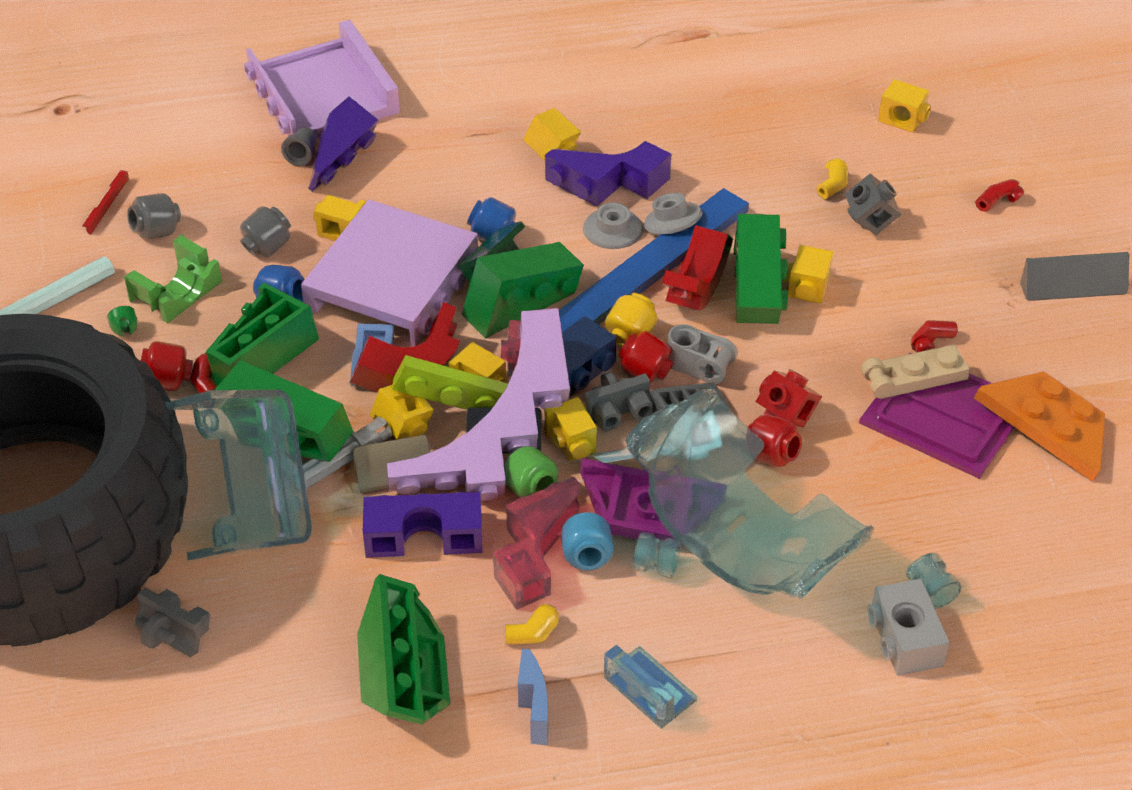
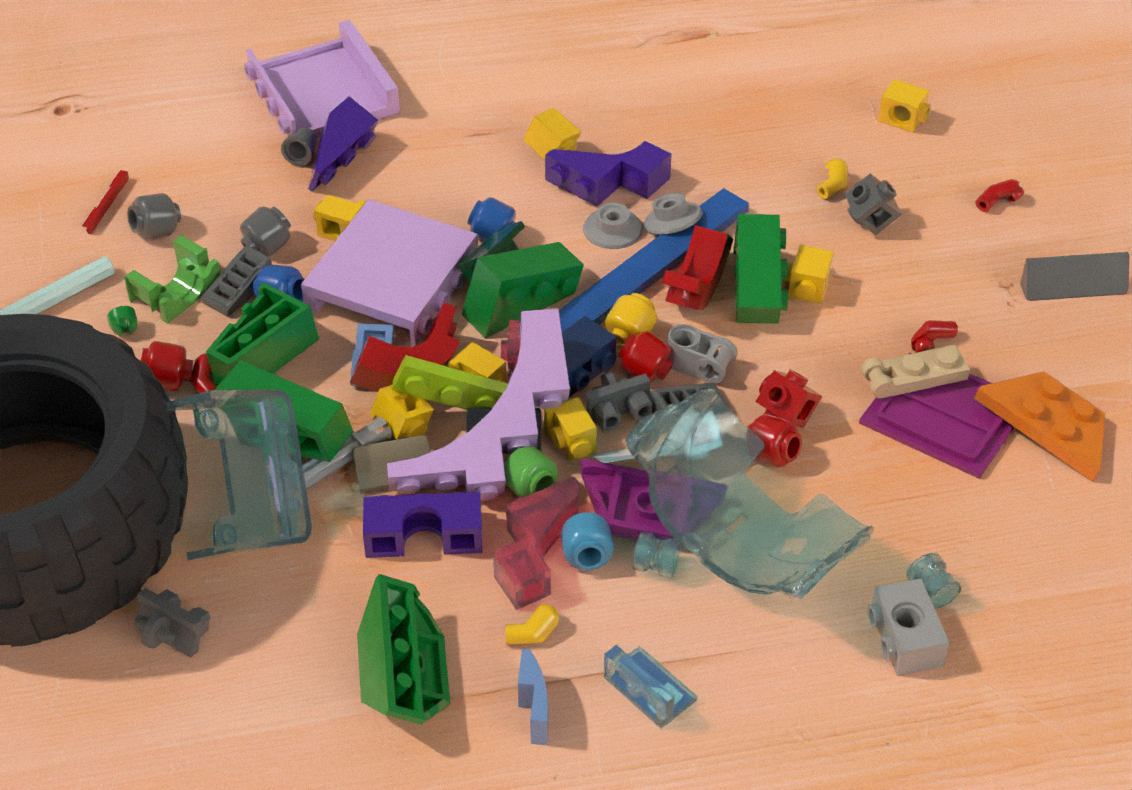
none -> dark grey slope [201,246,272,316]

